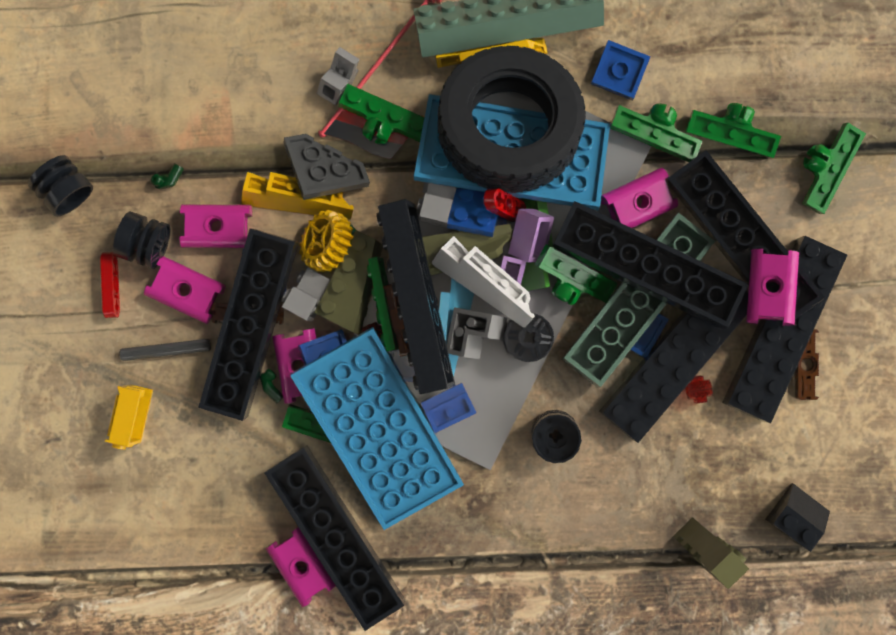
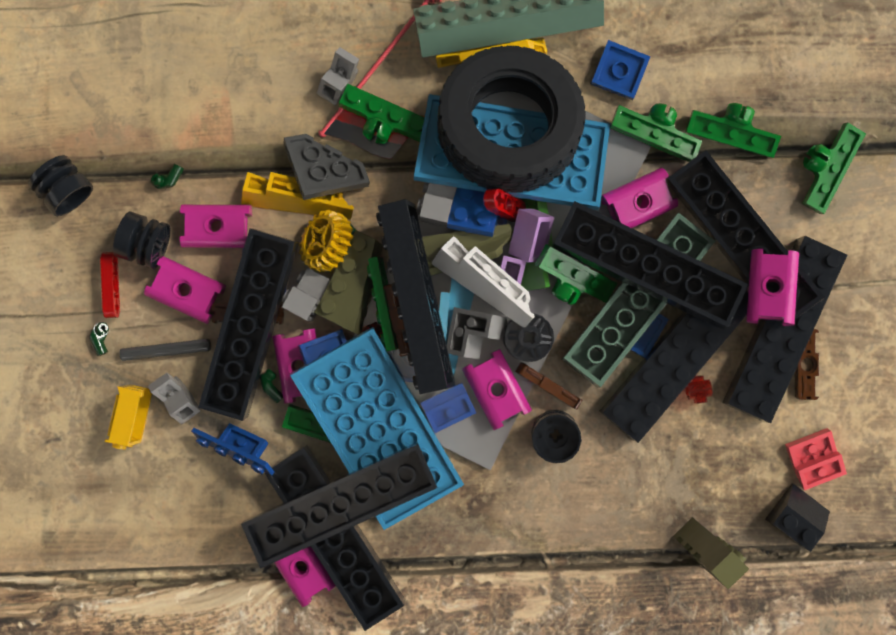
none -> dark green arm [89,322,109,357]
none -> light grey brick [148,373,200,424]
none -> blue bracket [191,423,274,476]
none -> black brick [241,442,438,569]
none -> dark pink piece [462,349,532,430]
none -> reddish brown piece [515,362,583,410]
none -> coral slope [785,428,847,491]

